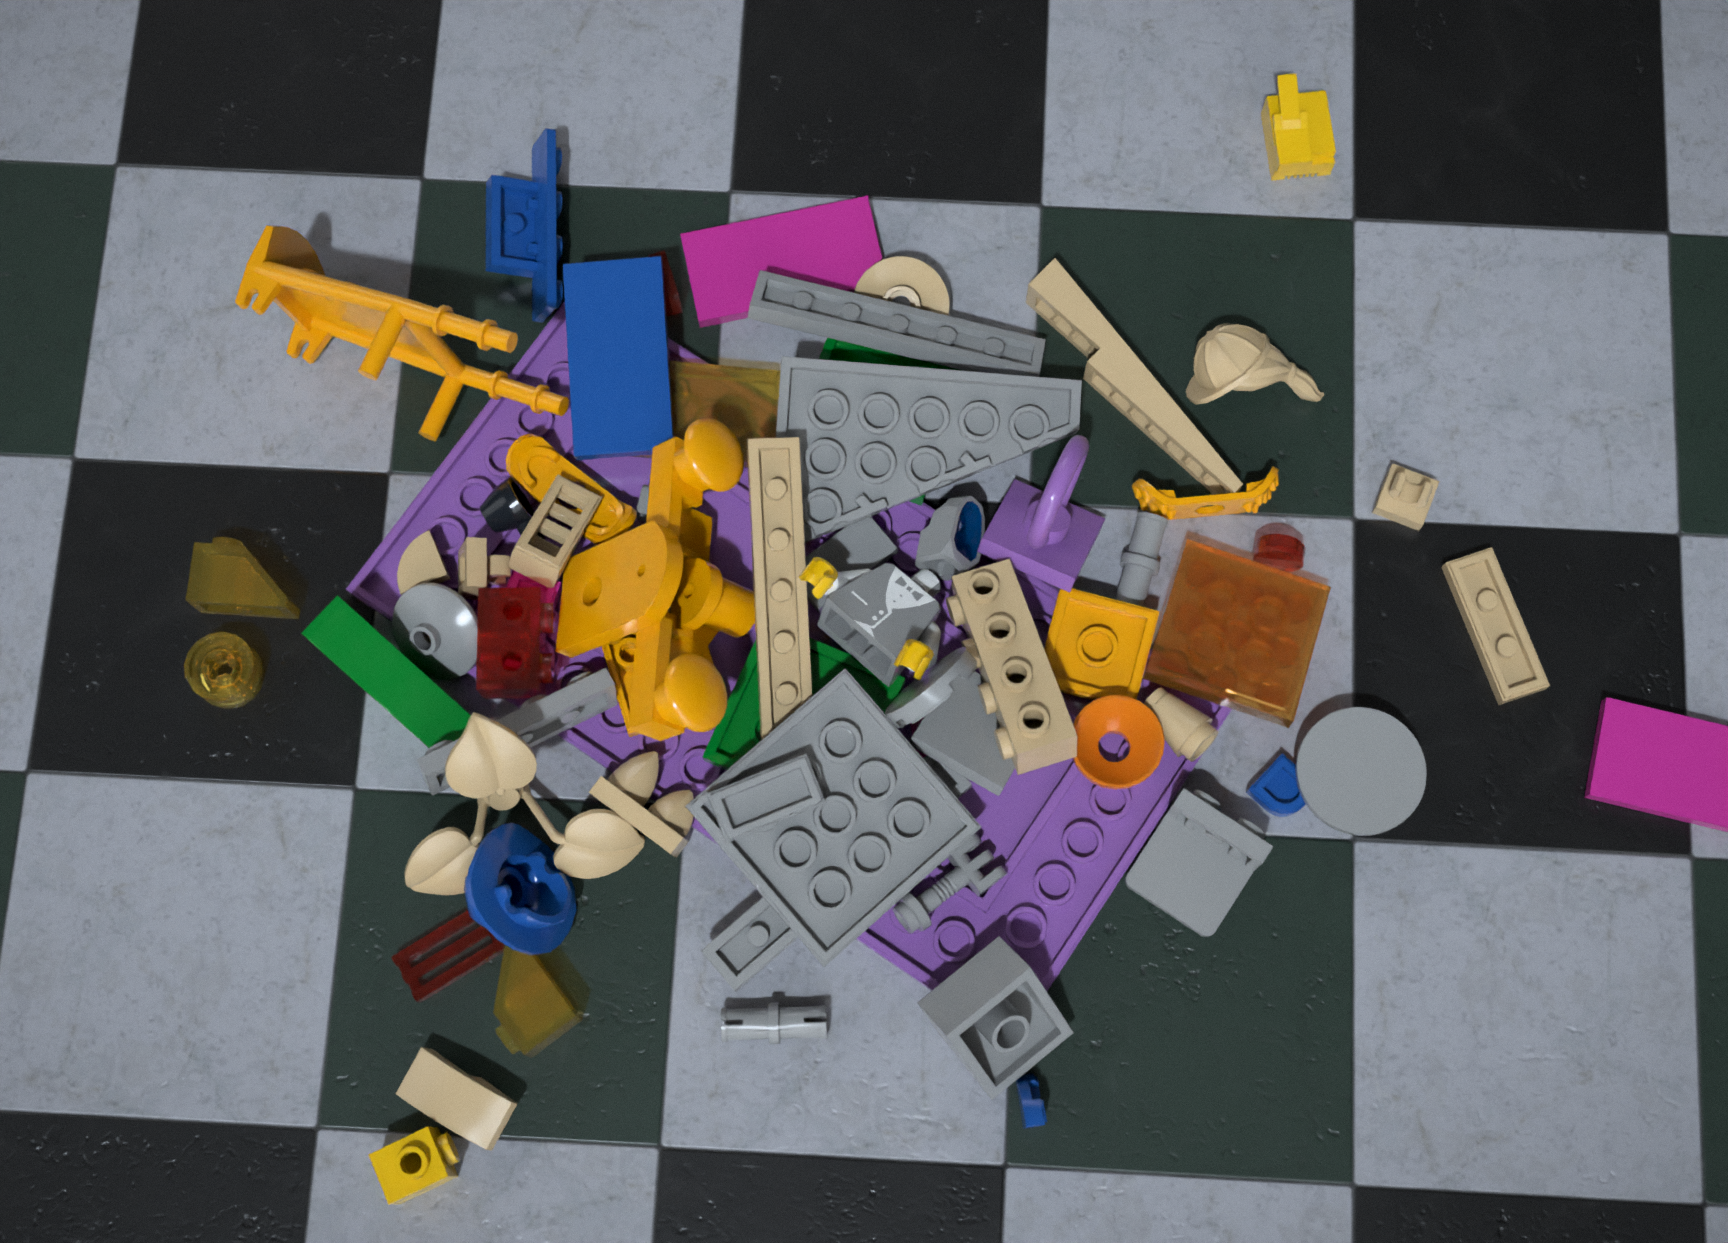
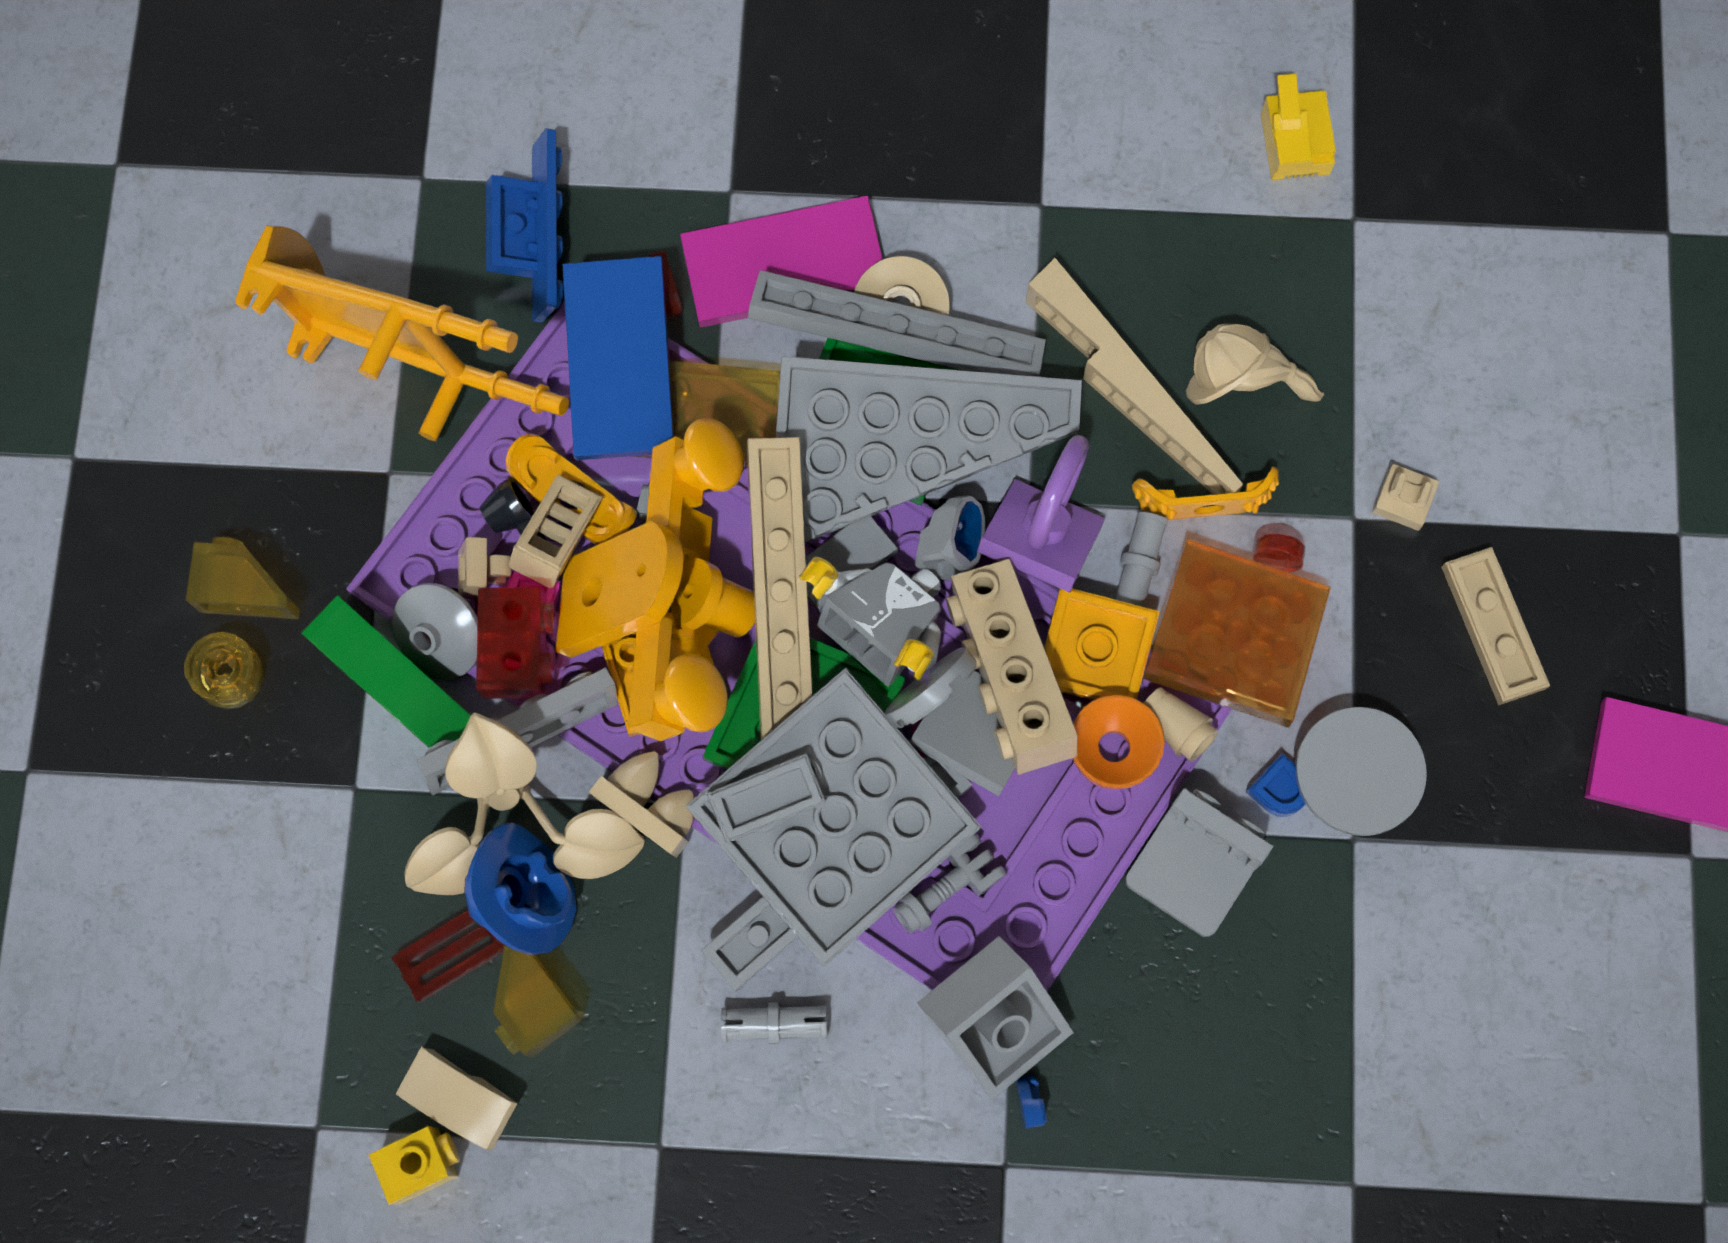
tan tile [397,530,451,595] -> none

